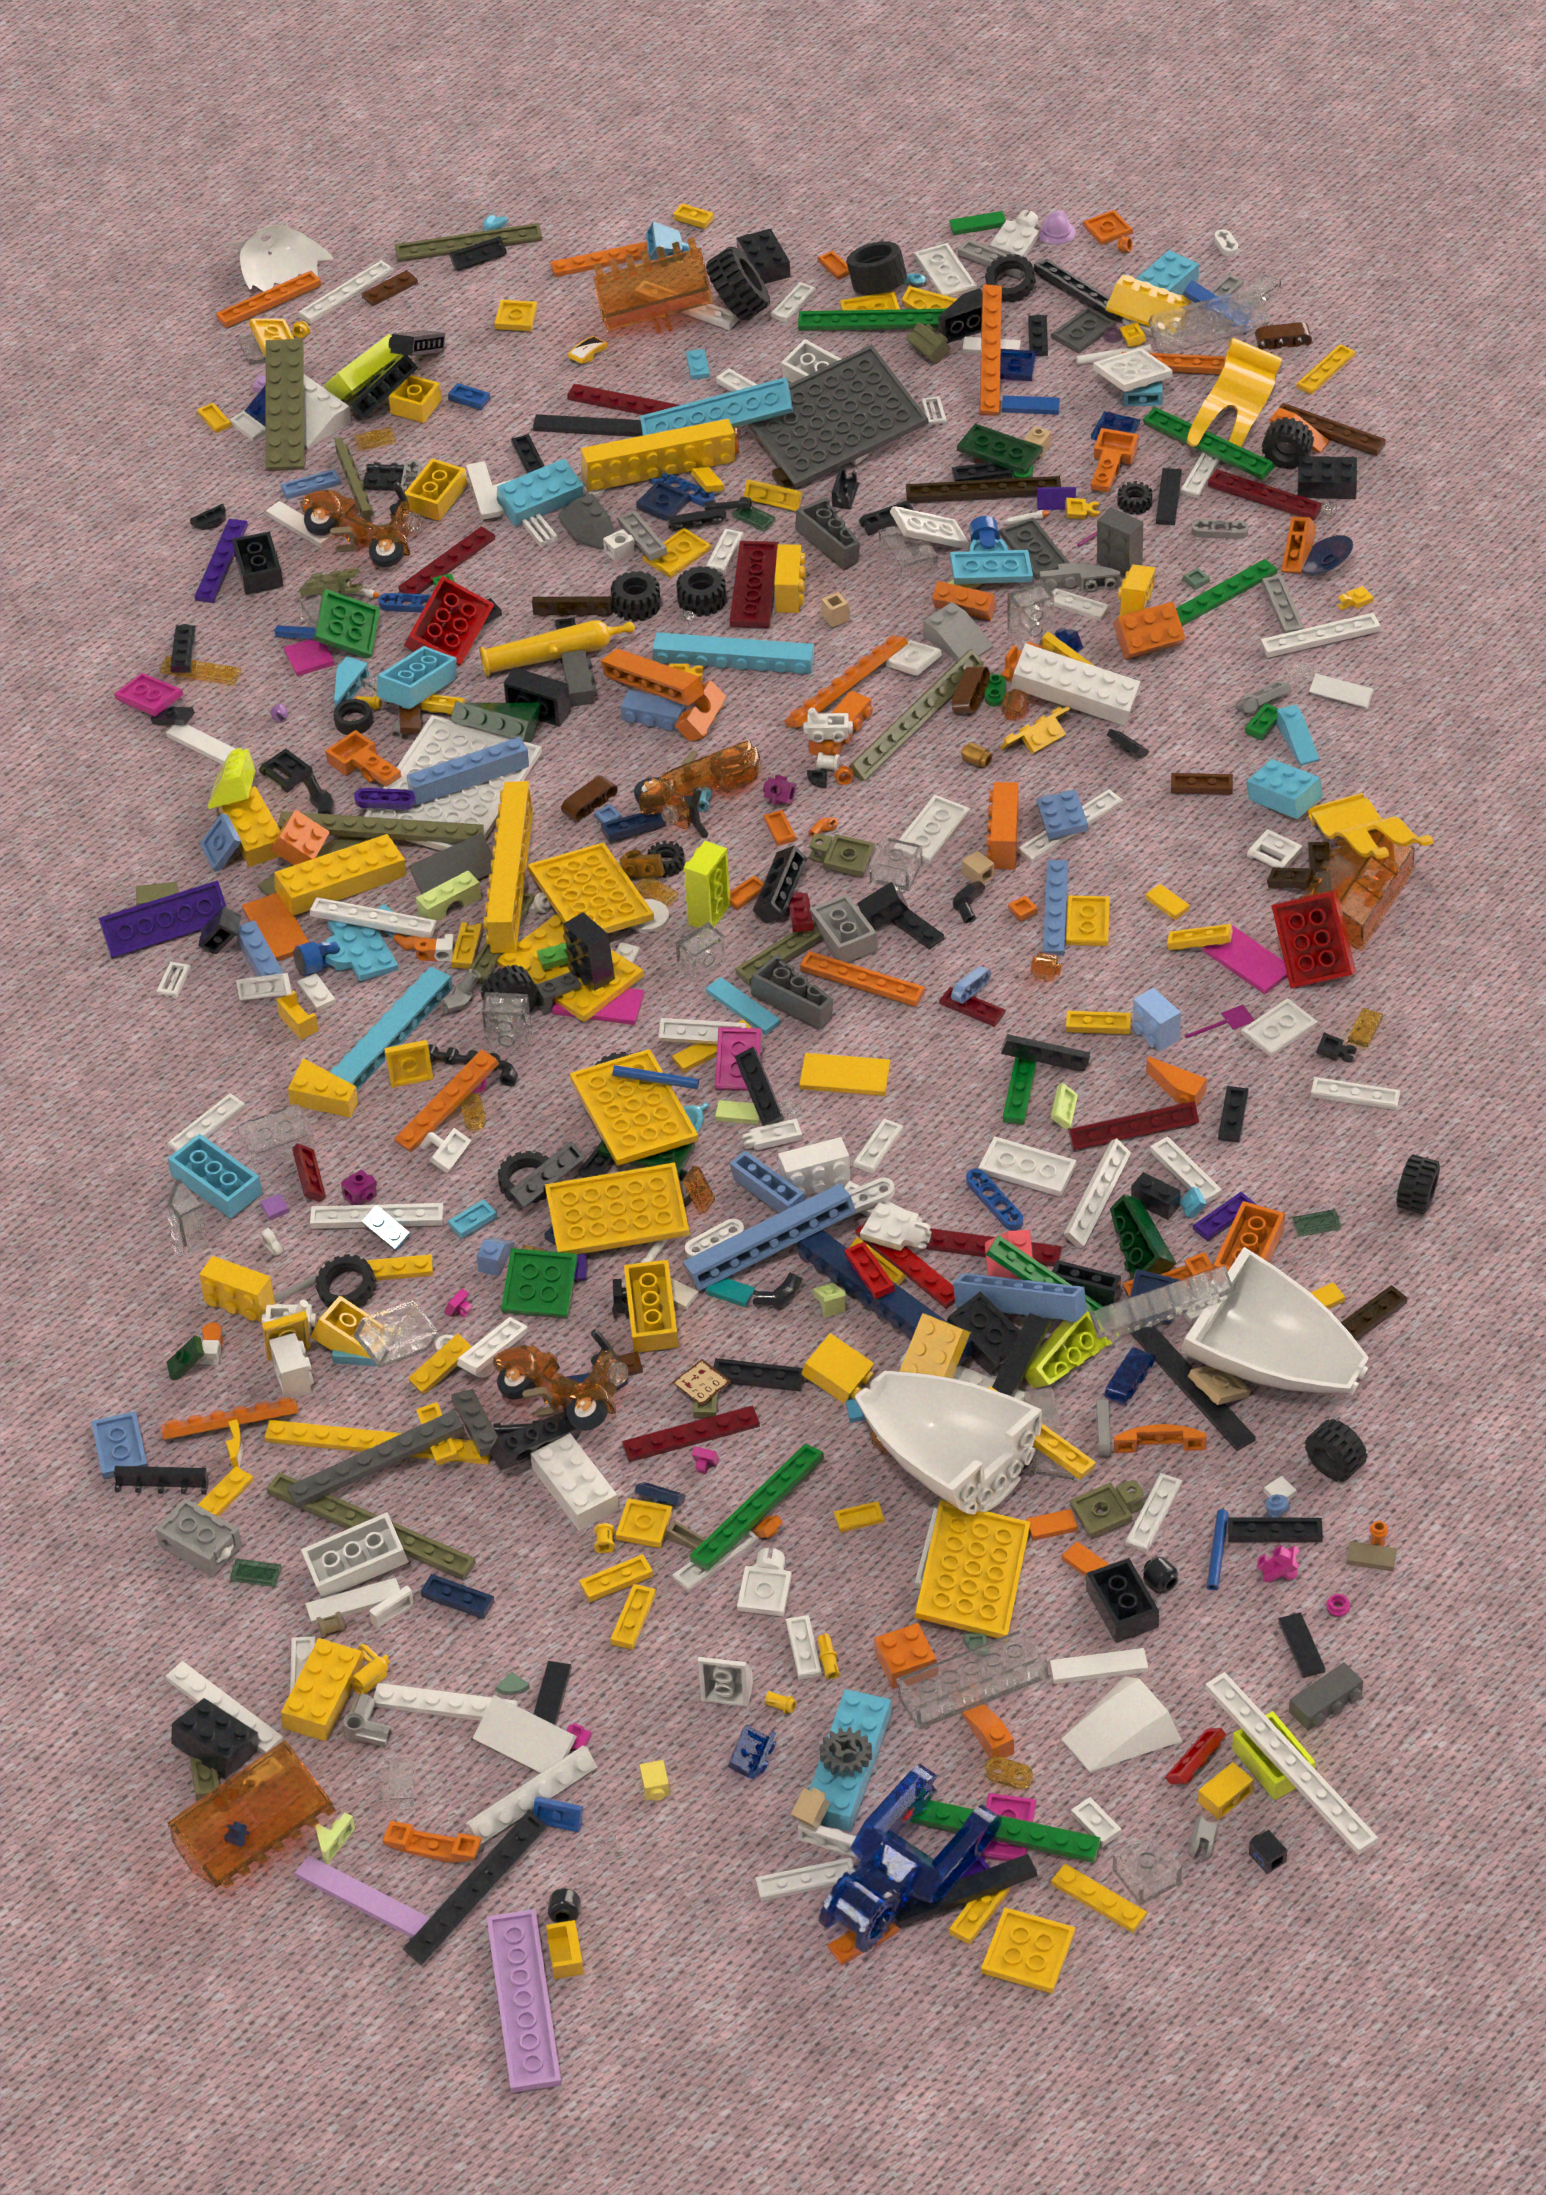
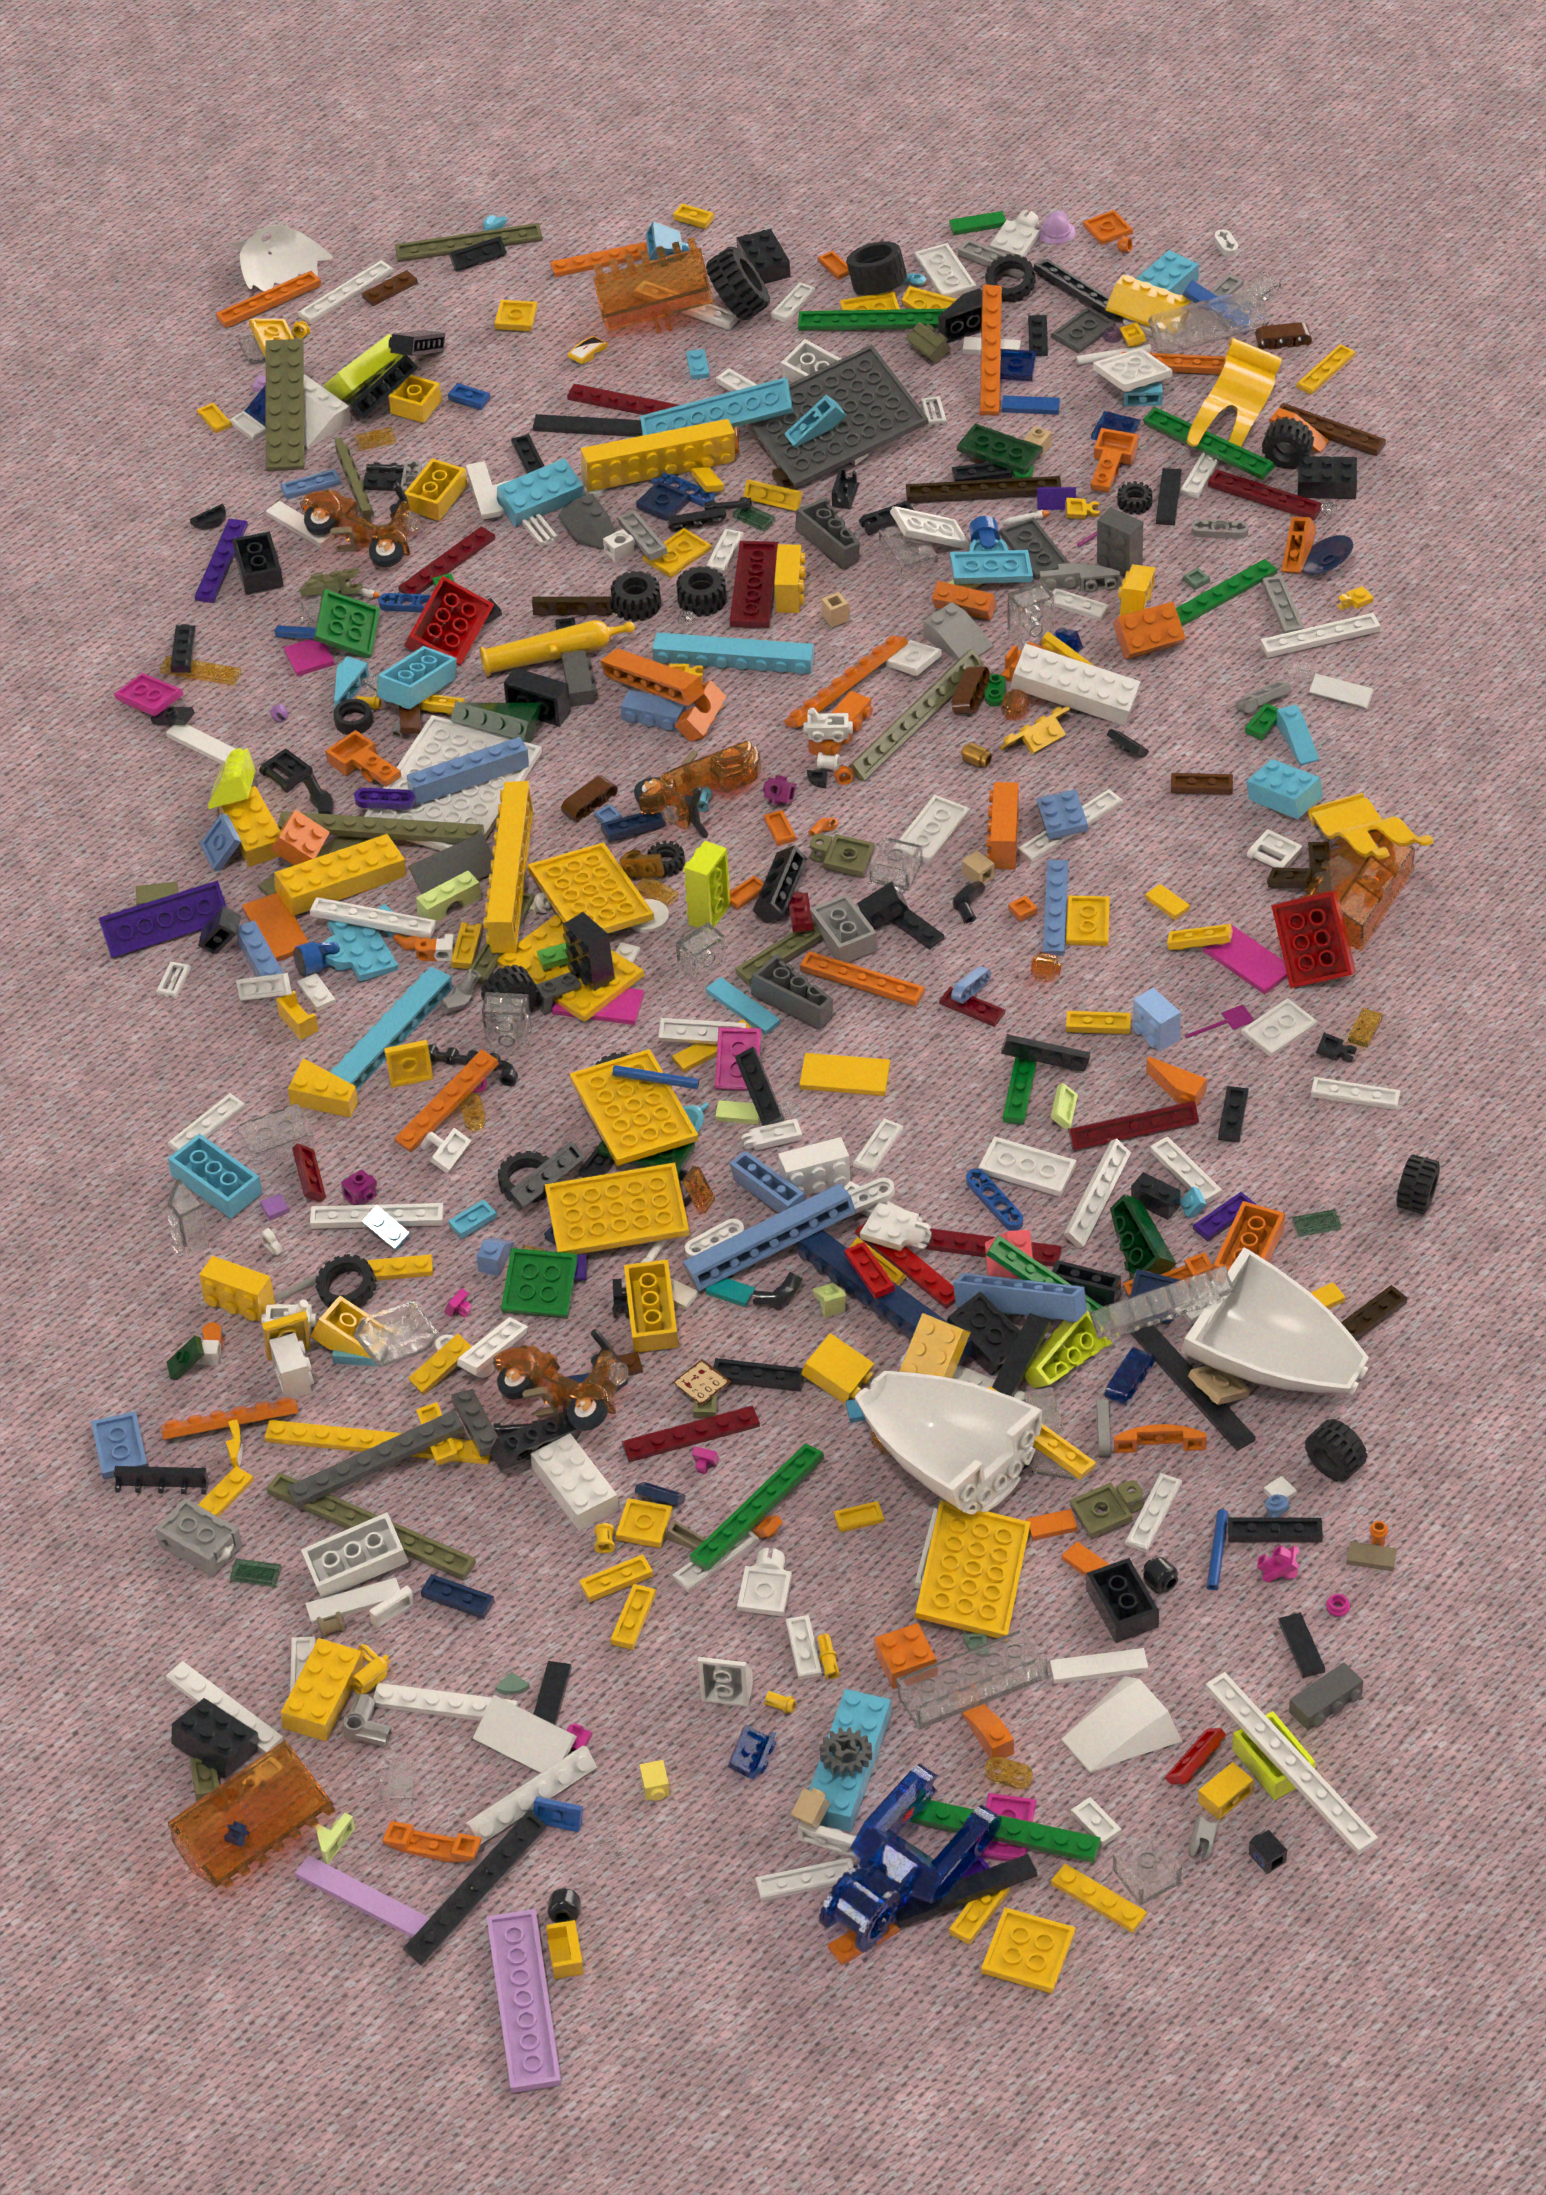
none -> medium azure slope [784,395,847,448]

